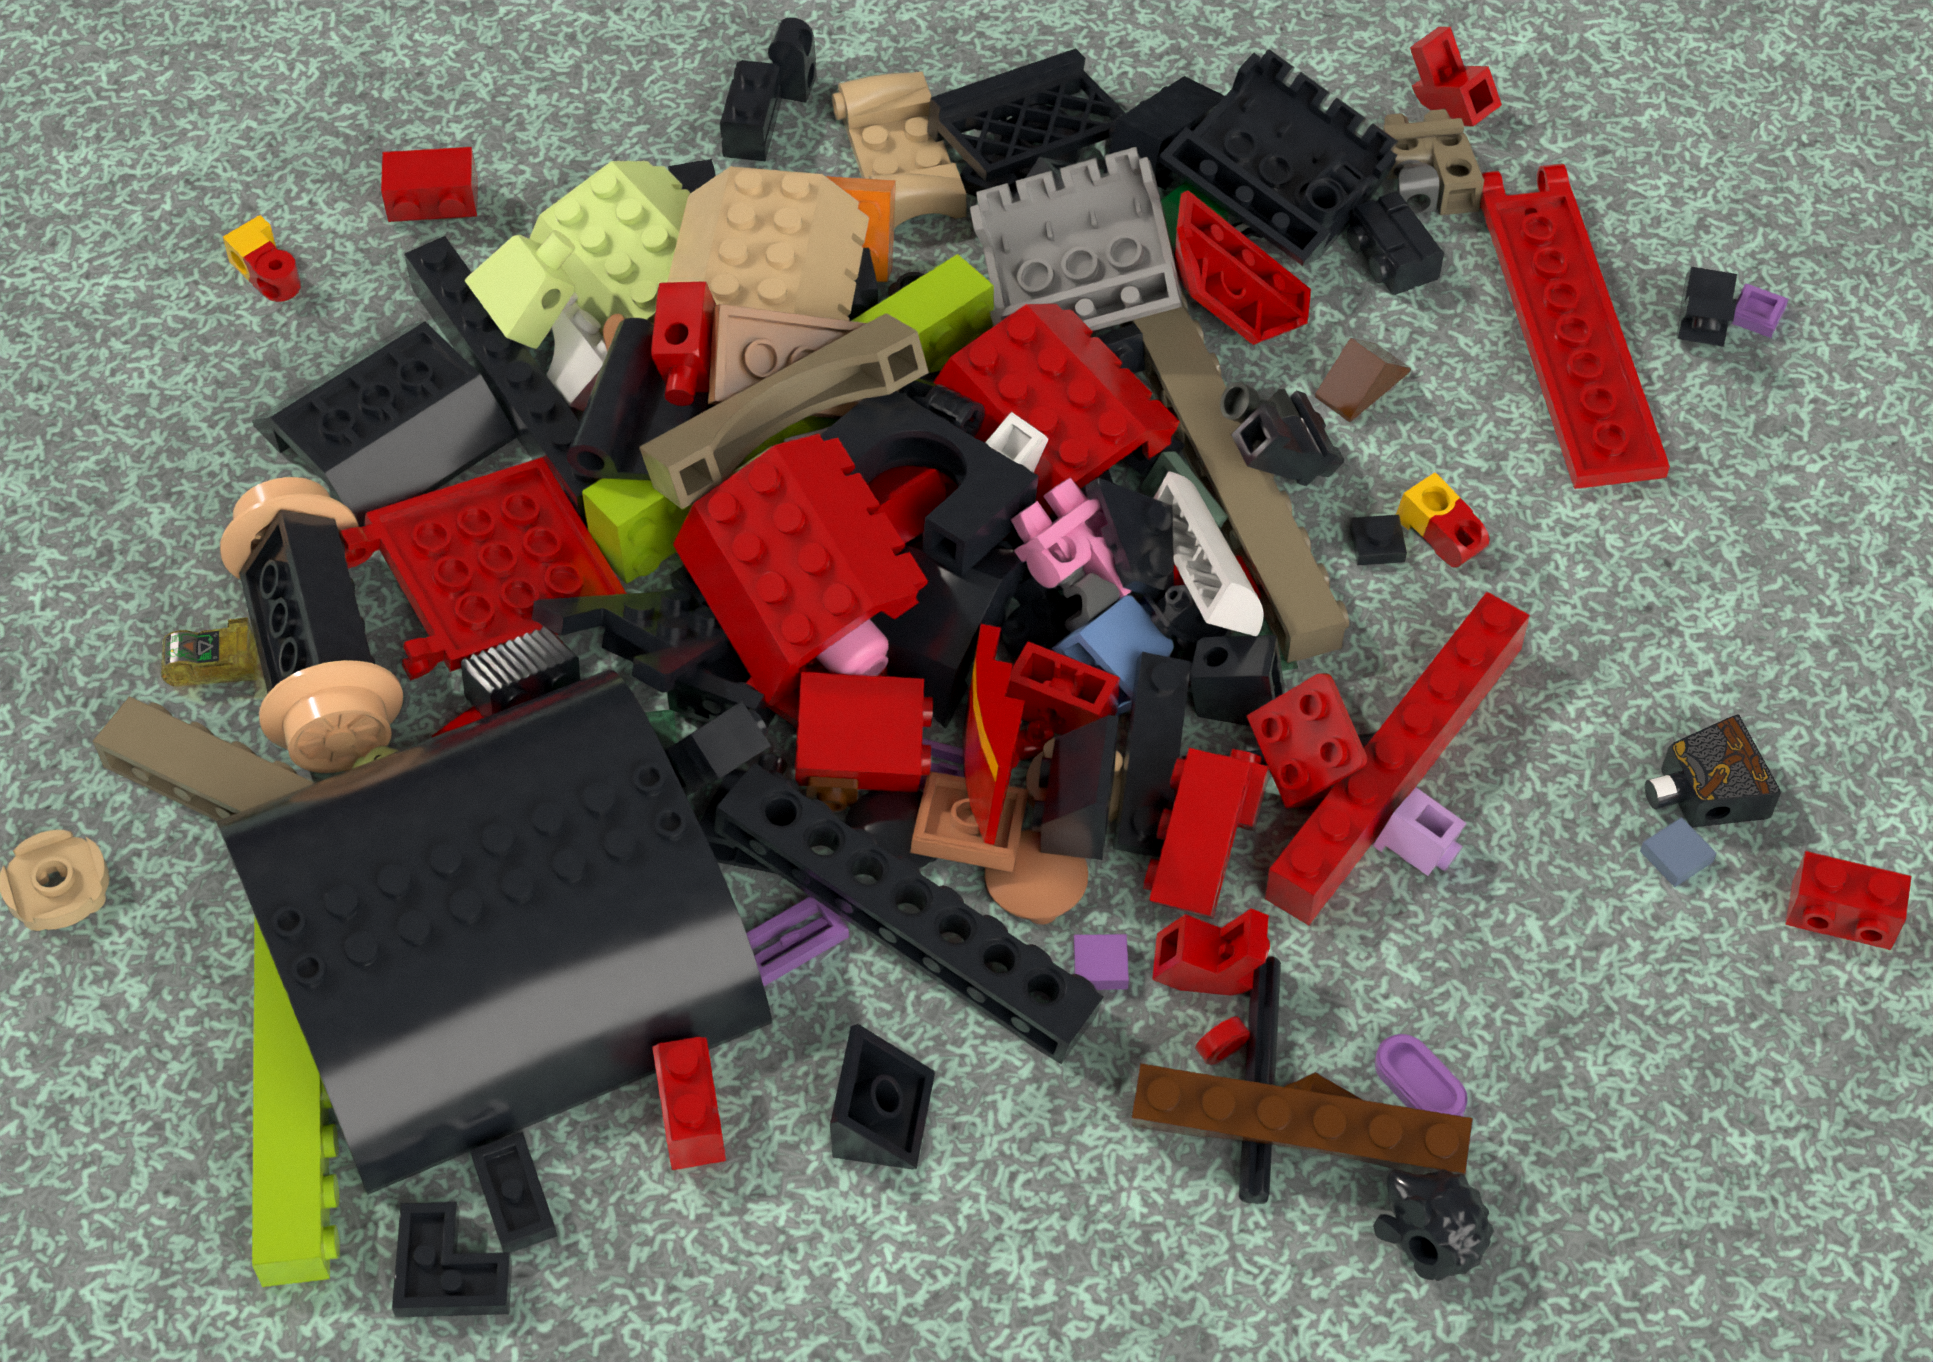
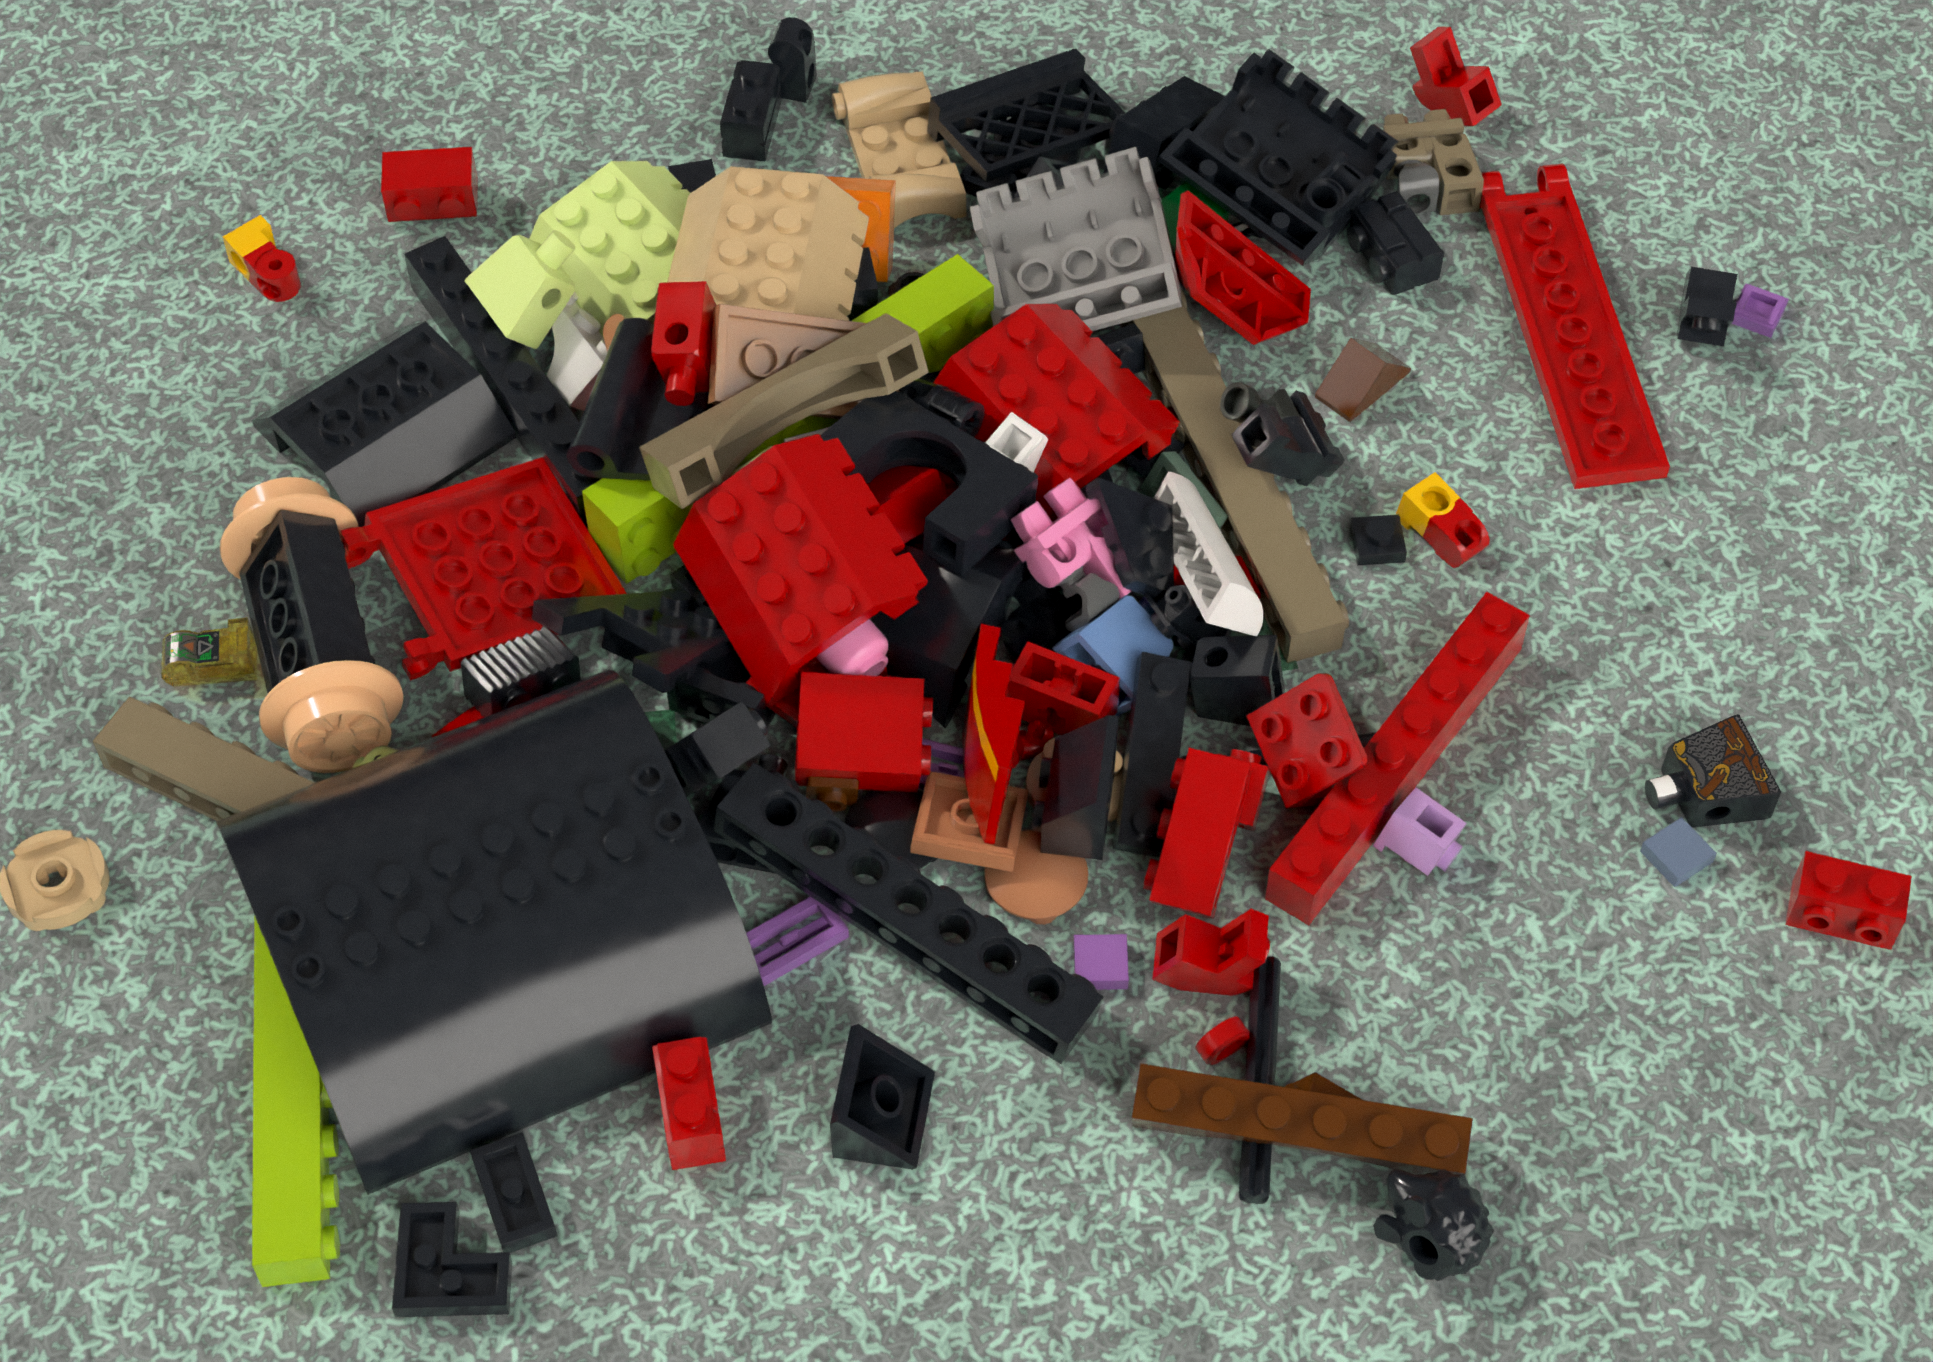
medium lavender tile [1375,1034,1468,1116] -> none

